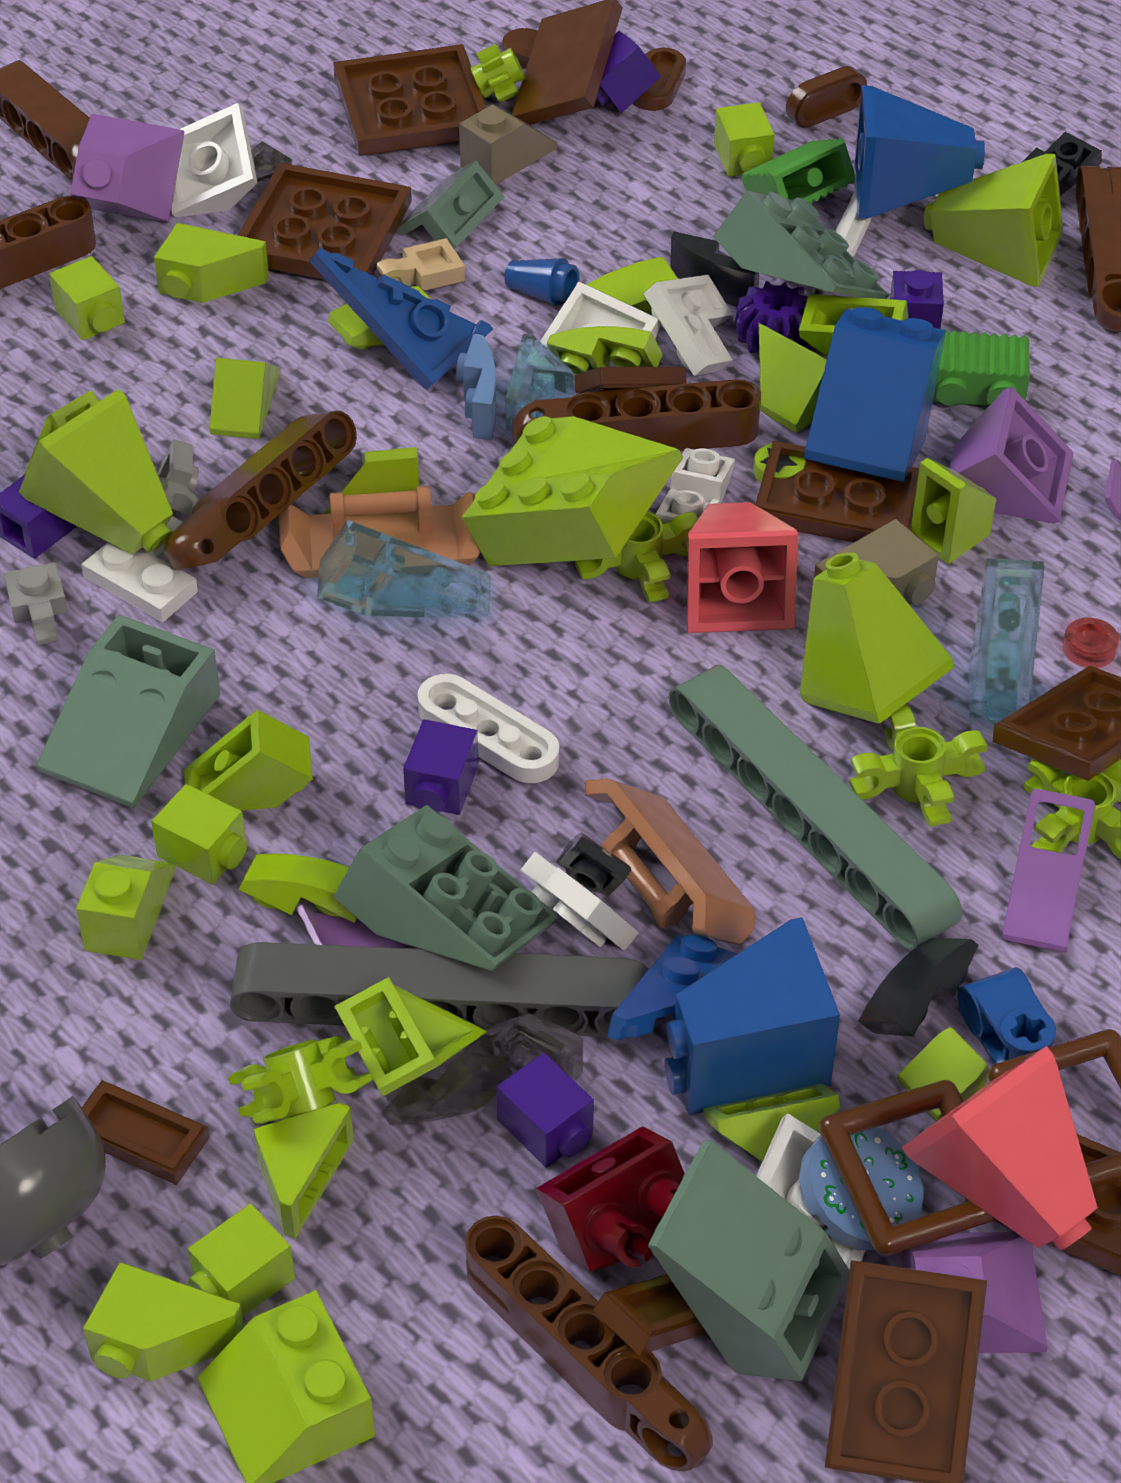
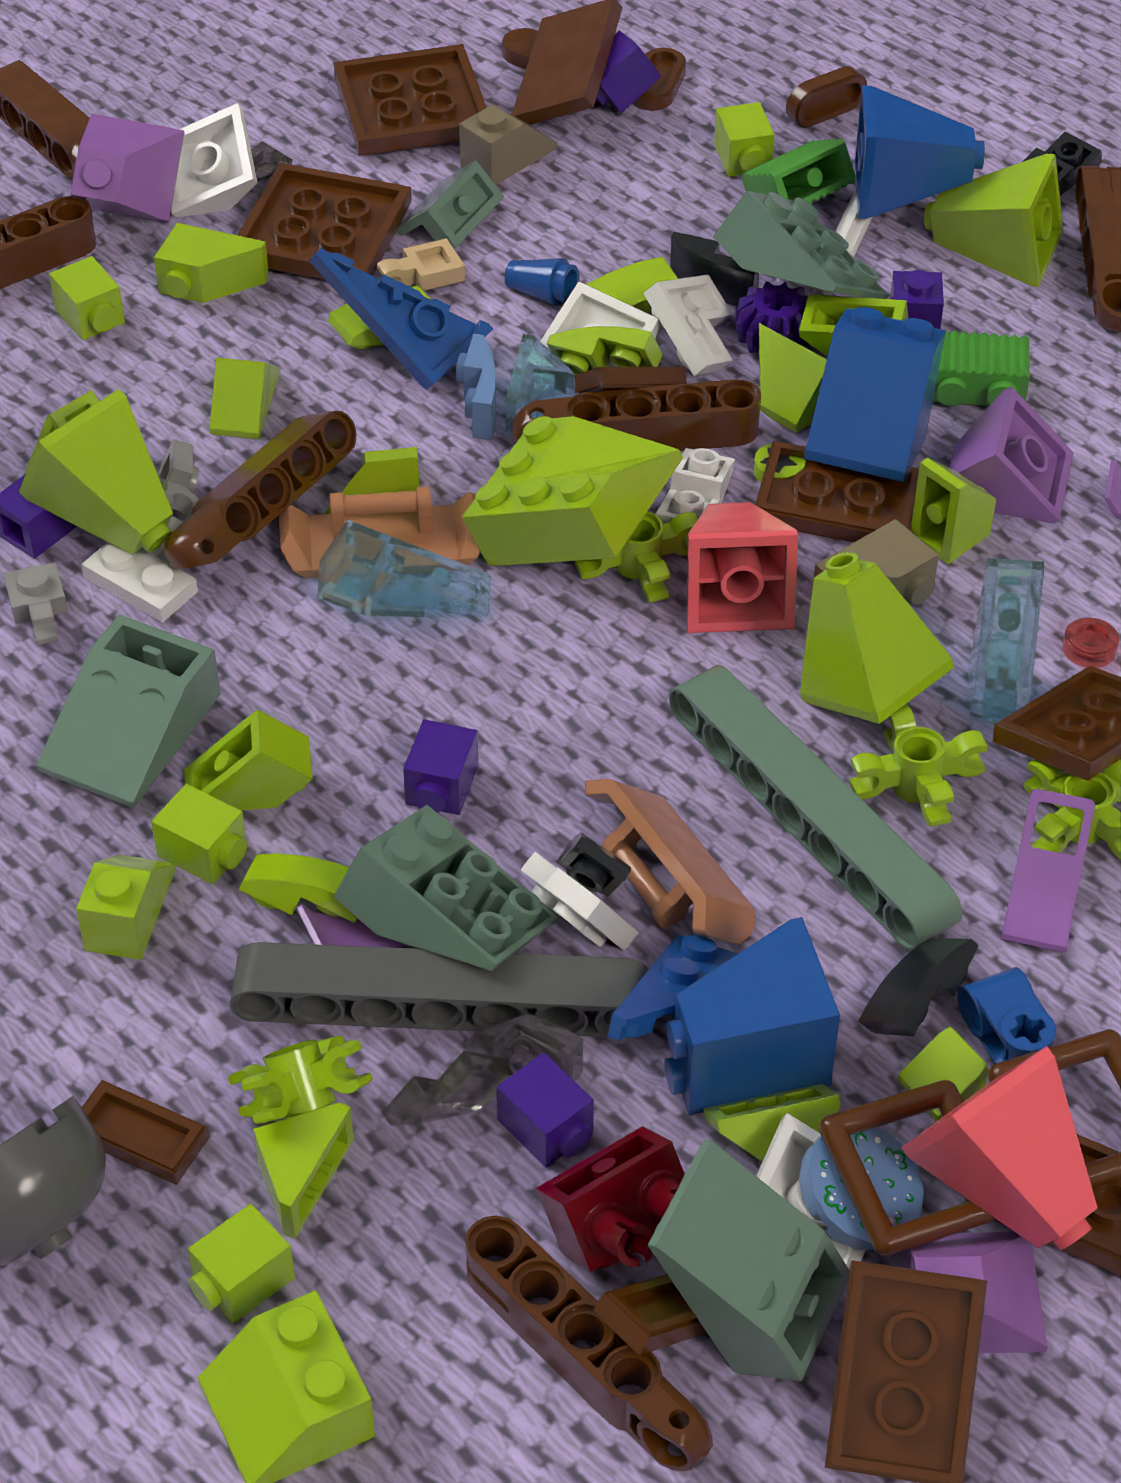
lime slope [83,1262,244,1381] -> none
lime slope [334,977,488,1097] -> none
white plate [418,674,559,783] -> none
lime gear [471,44,525,102] -> none

